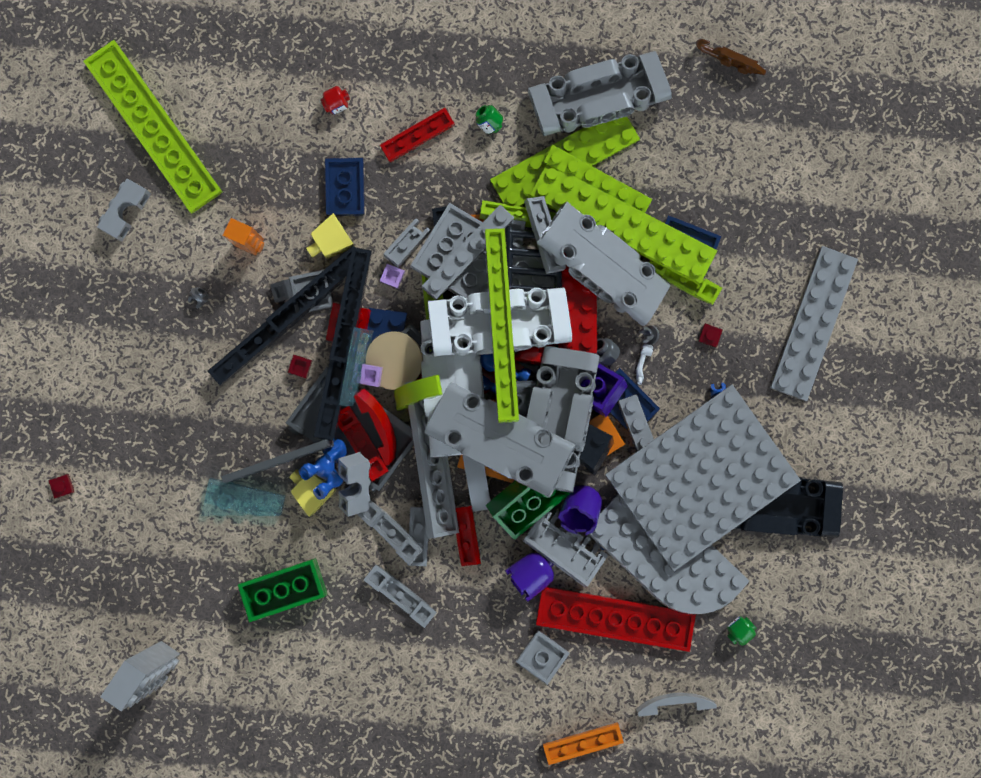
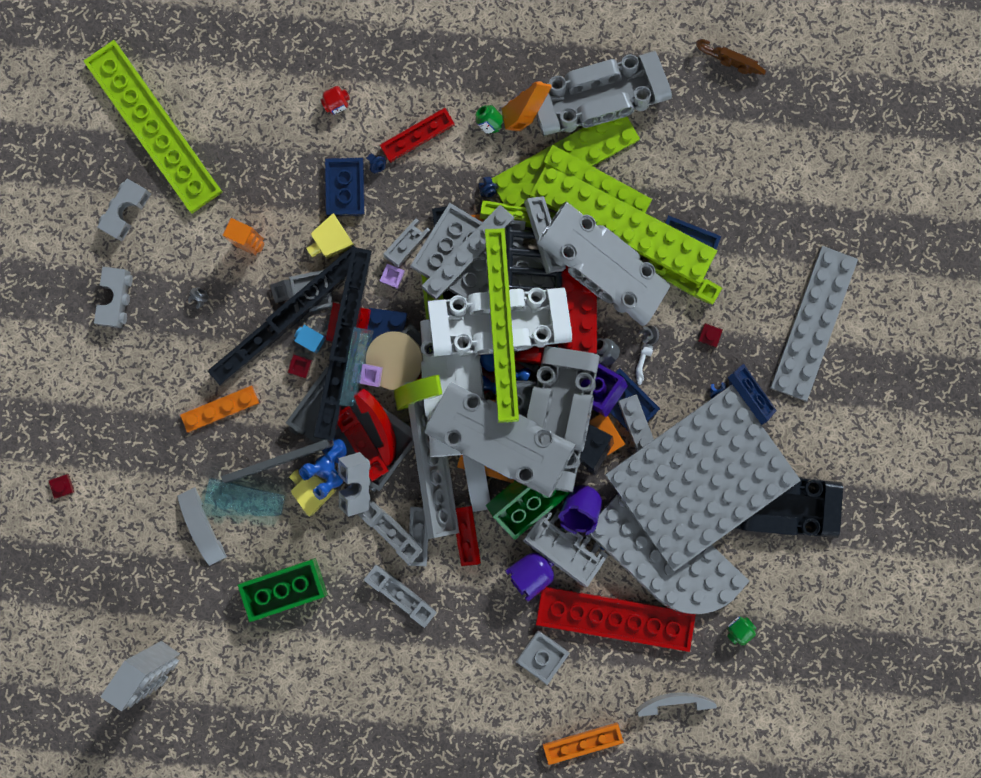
none -> light grey arch [94,267,133,328]
none -> light grey slope [177,487,227,565]
none -> orange plate [180,385,259,433]
none -> dark azure brick [294,325,326,354]
none -> dark blue plate [366,153,386,174]
none -> dark blue plate [478,177,498,198]
none -> orange slope [501,81,552,131]
none -> dark blue plate [728,364,777,425]

